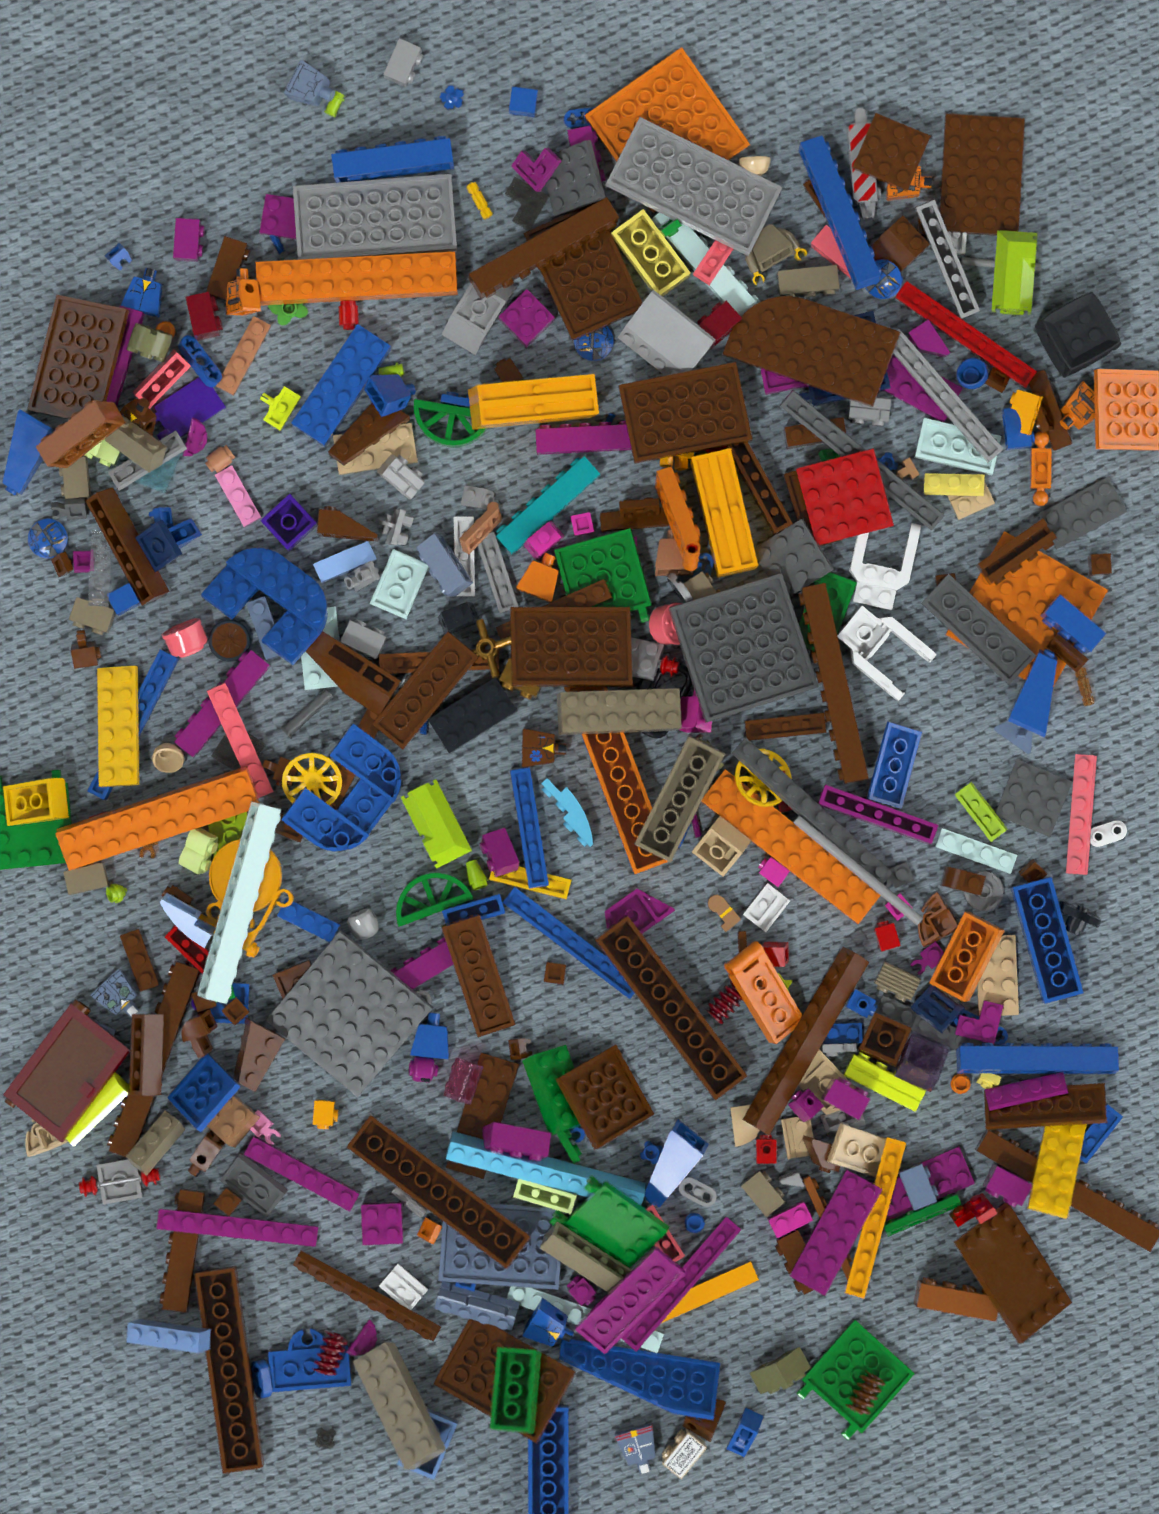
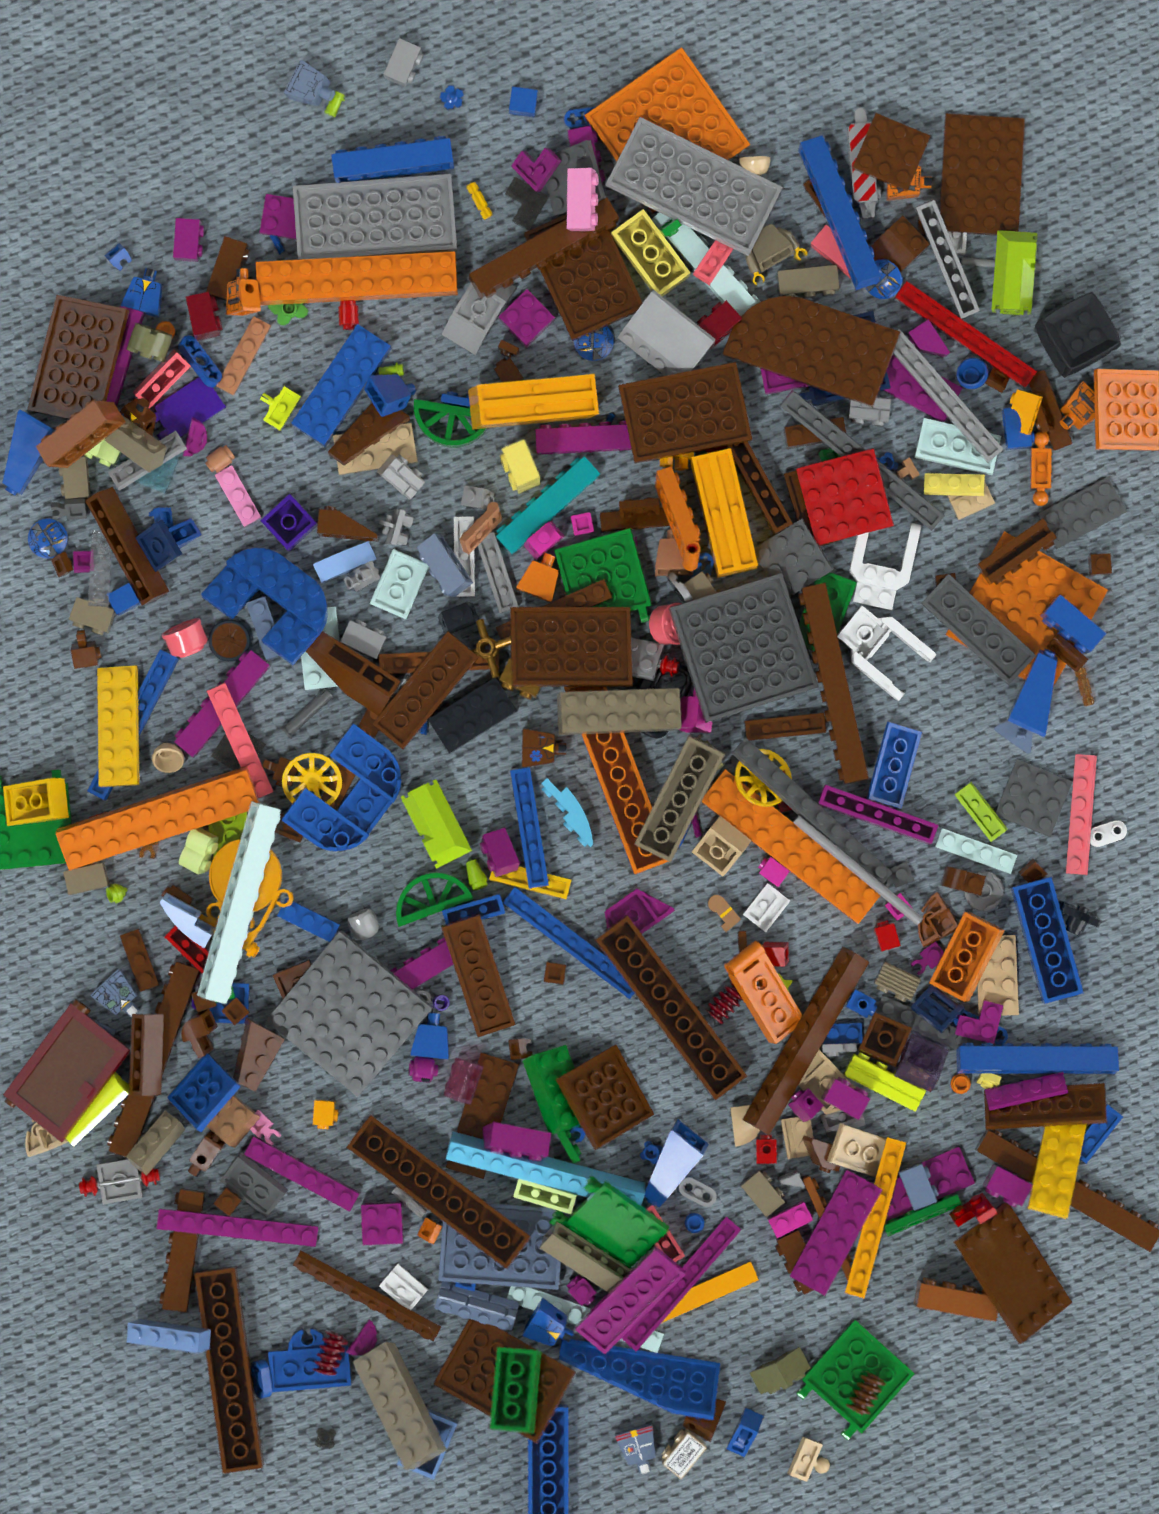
none -> dark purple hinge [432,994,450,1011]
none -> reddish brown plate [498,340,519,358]
none -> light yellow brick [500,440,540,494]
none -> bright pink brick [567,168,598,231]
none -> tan plate [788,1436,830,1482]

